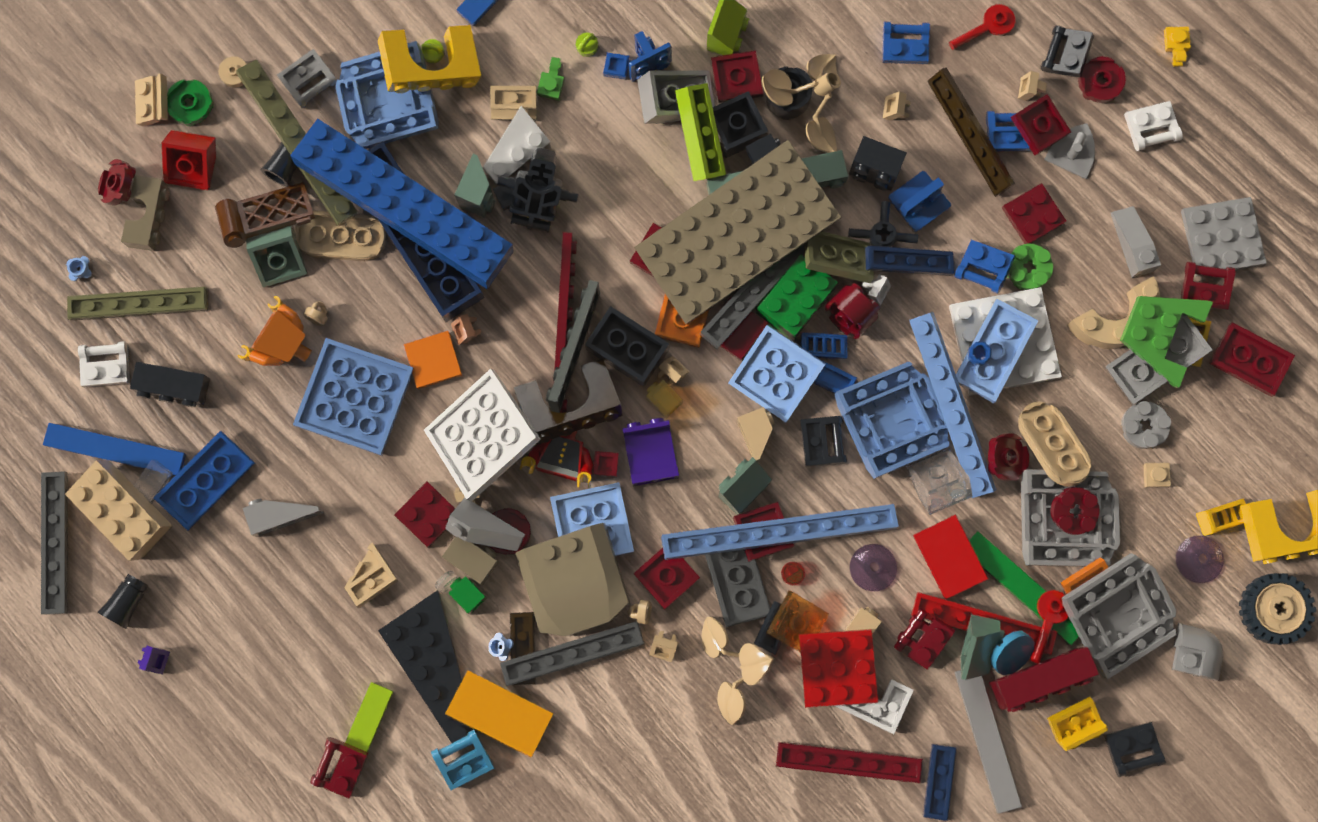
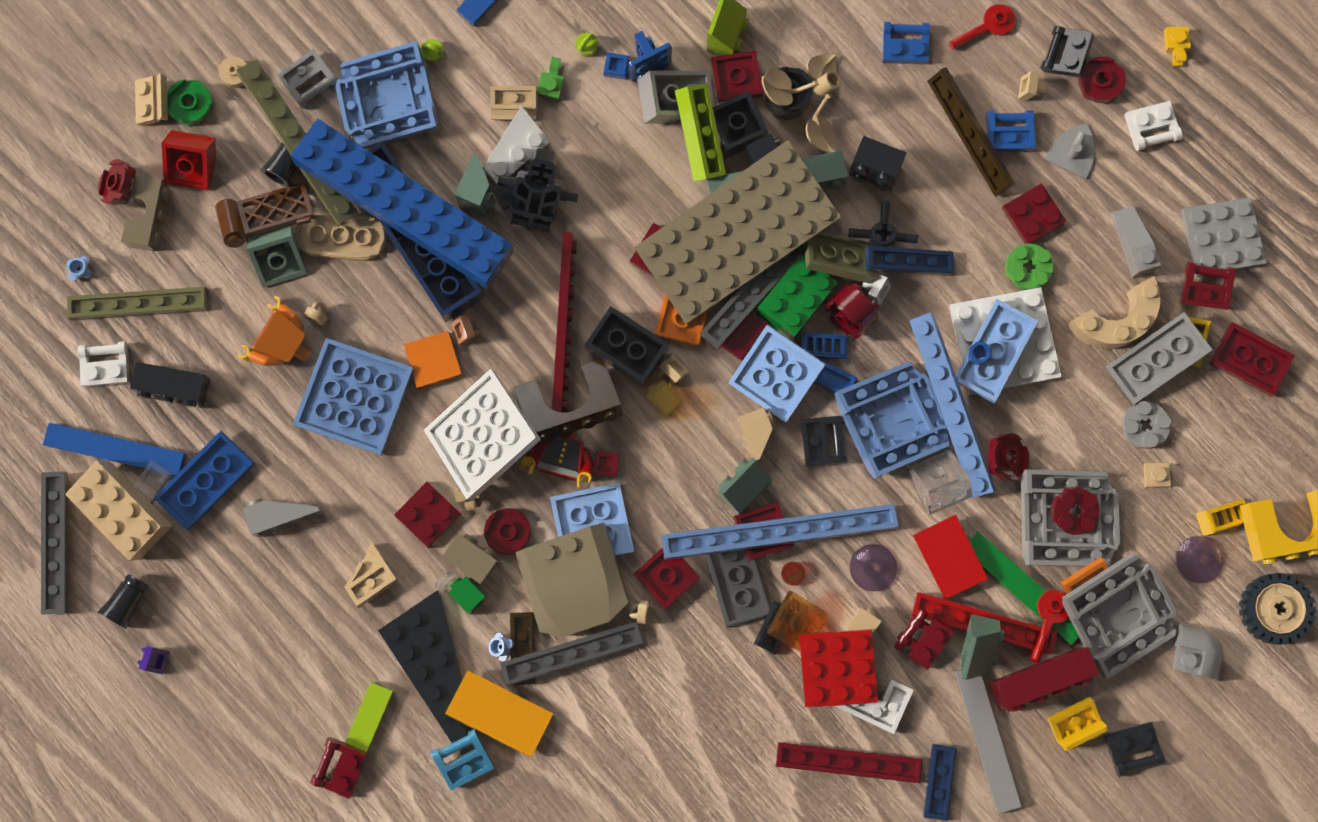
yellow arch [378,25,481,94] -> none
light grey slope [445,498,525,551] -> none
pearl dark grey plate [546,280,600,413] -> none
dark purple panel [622,418,679,487] -> none
tan tile [649,631,678,662] -> none
tan plant [702,617,774,725] -> none
tan tile [883,91,911,120] -> none
blue bracket [888,171,951,232] -> none
blue plate [955,240,1015,294] -> none
dark azure tile [991,631,1034,675] -> none
dark red tile [1010,94,1071,156] -> none
tan tile [1018,402,1091,487] -> none
bright green wing [1120,296,1213,388] -> none

